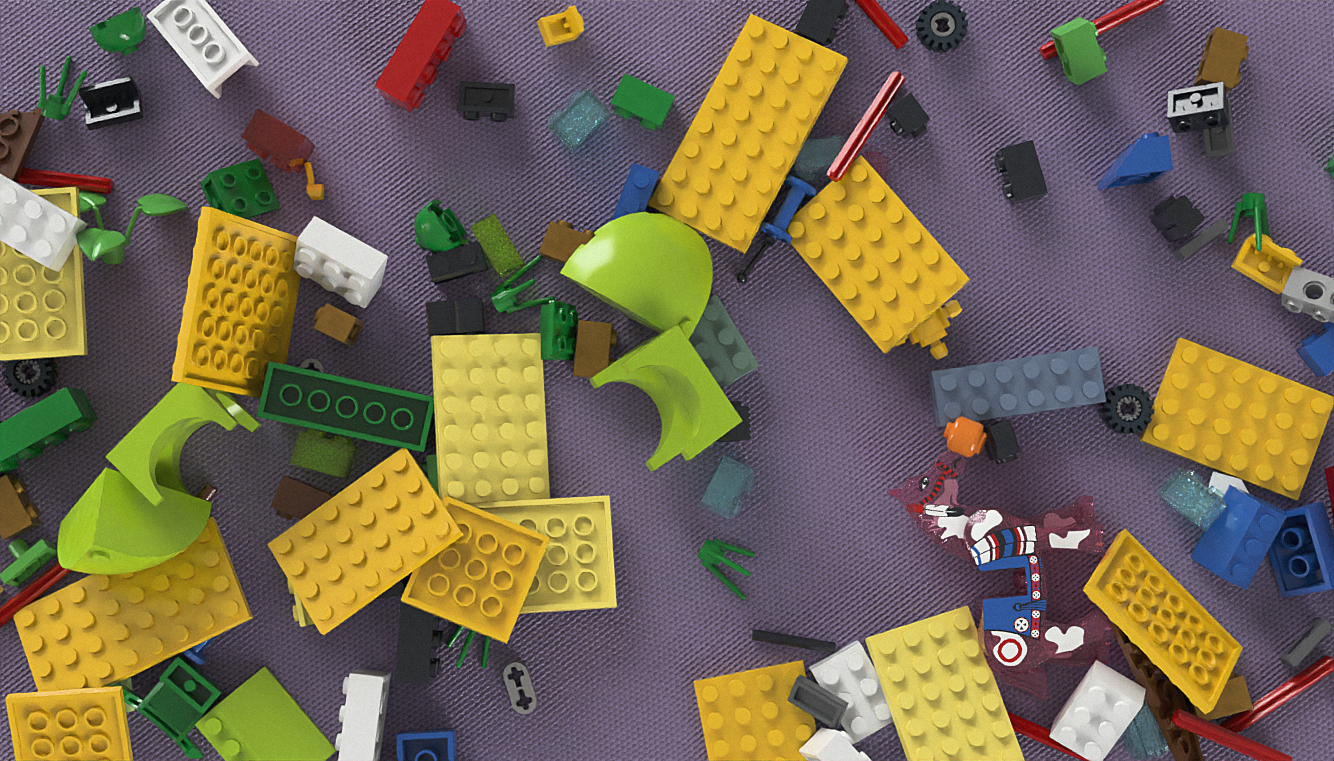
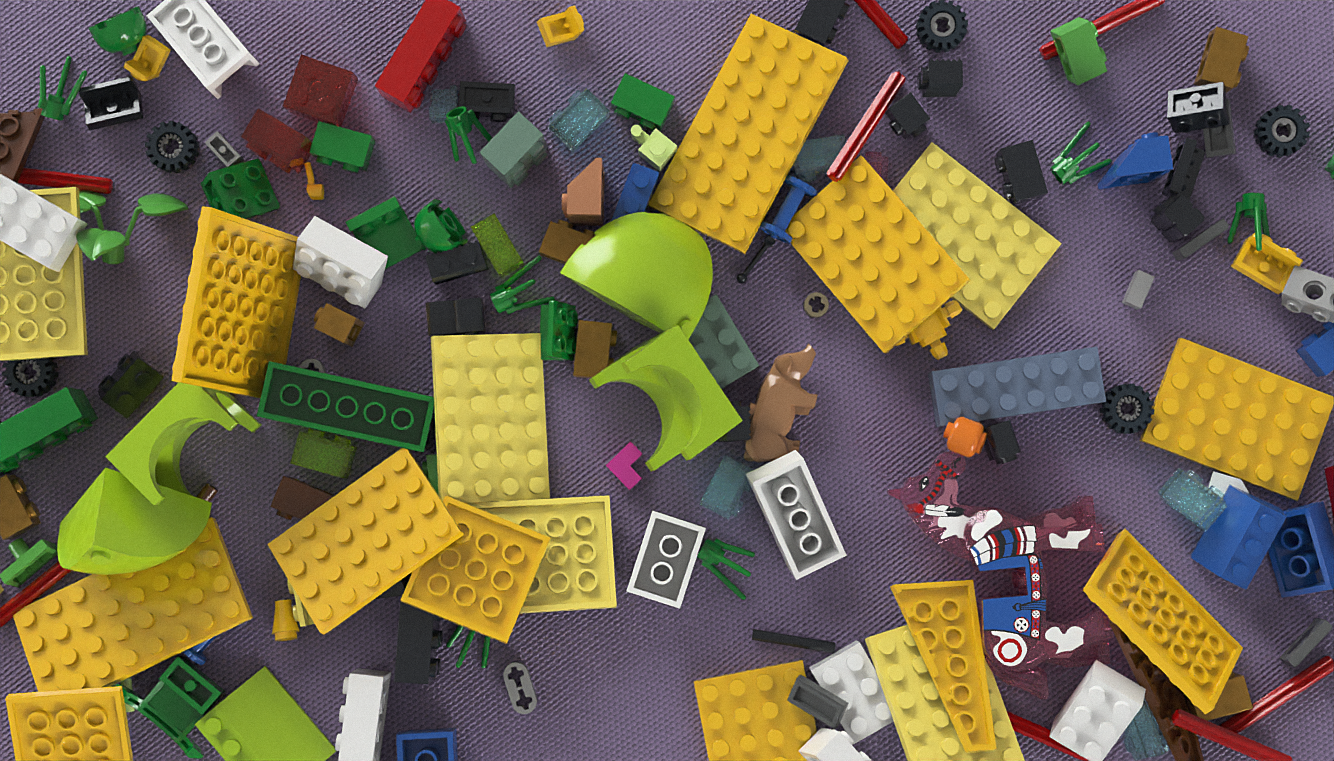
none -> black bracket [98,351,164,419]
none -> yellow bracket [123,35,171,81]
none -> black bush [145,121,199,173]
none -> light grey piece [205,131,244,167]
none -> yellow cone [272,600,300,641]
none -> clear red brick [283,54,358,127]
none -> green brick [309,121,376,174]
none -> green bracket [346,196,423,269]
none -> clear light blue panel [429,85,459,123]
none -> green plant [444,106,493,164]
none -> sand green brick [479,111,548,188]
none -> nougat slope [562,158,605,226]
none -> dark pink piece [606,441,642,490]
none -> white brick [627,511,706,609]
none -> yellowish green brick [631,125,677,172]
none -> medium nougat animal [744,343,818,463]
none -> white brick [745,450,847,580]
none -> dark tan bush [803,292,829,318]
none -> yellow wing [890,580,997,752]
none -> light yellow plate [893,142,1062,330]
none -> black brick [917,58,963,97]
none -> green plant [1050,121,1112,185]
none -> light grey piece [1122,270,1154,310]
none -> black bracket [1161,137,1205,200]
none -> black bush [1254,105,1310,158]

